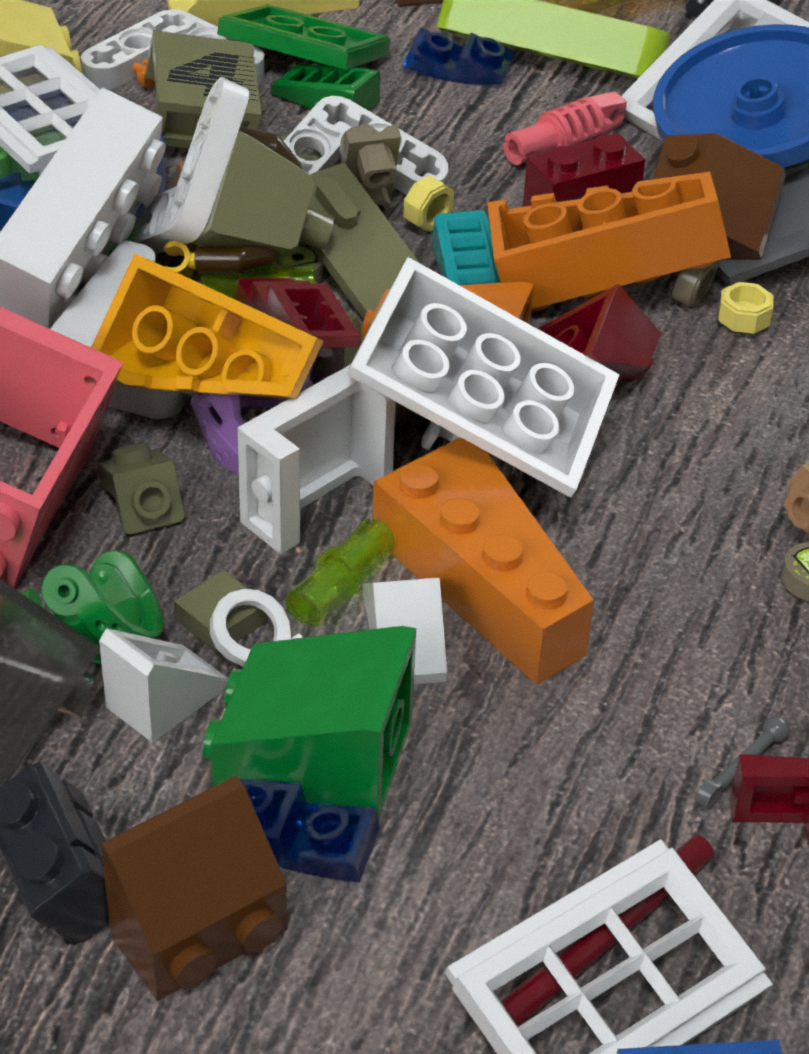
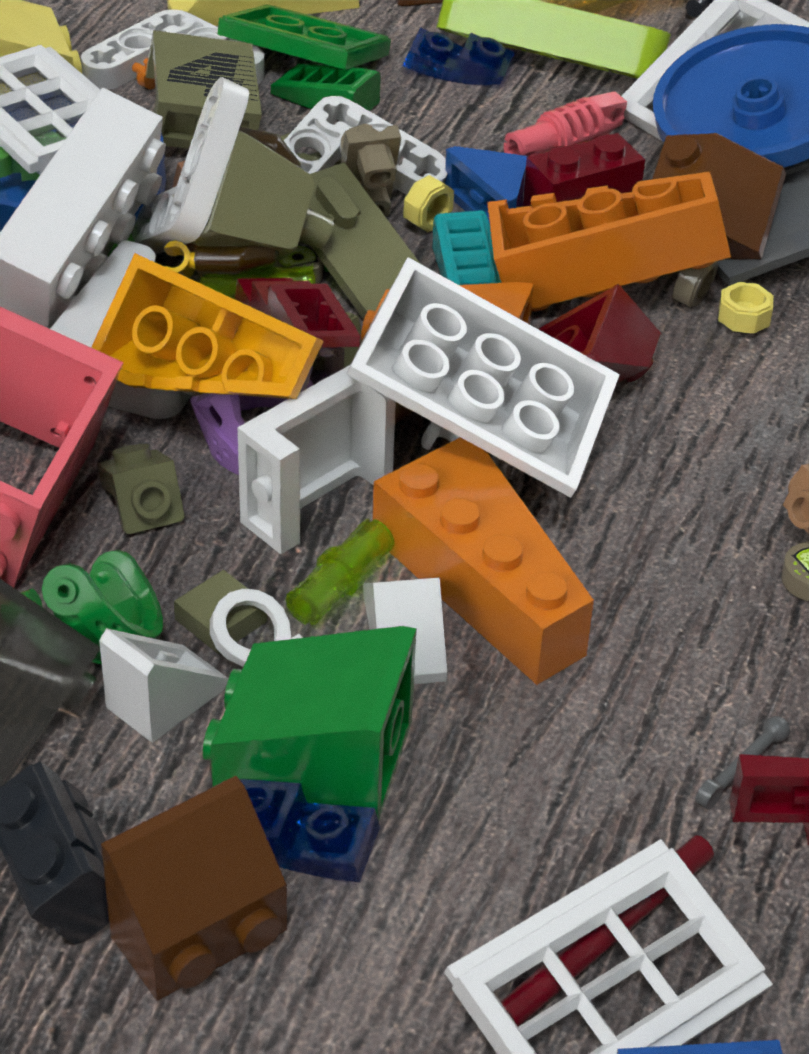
none -> blue slope [444,146,528,223]

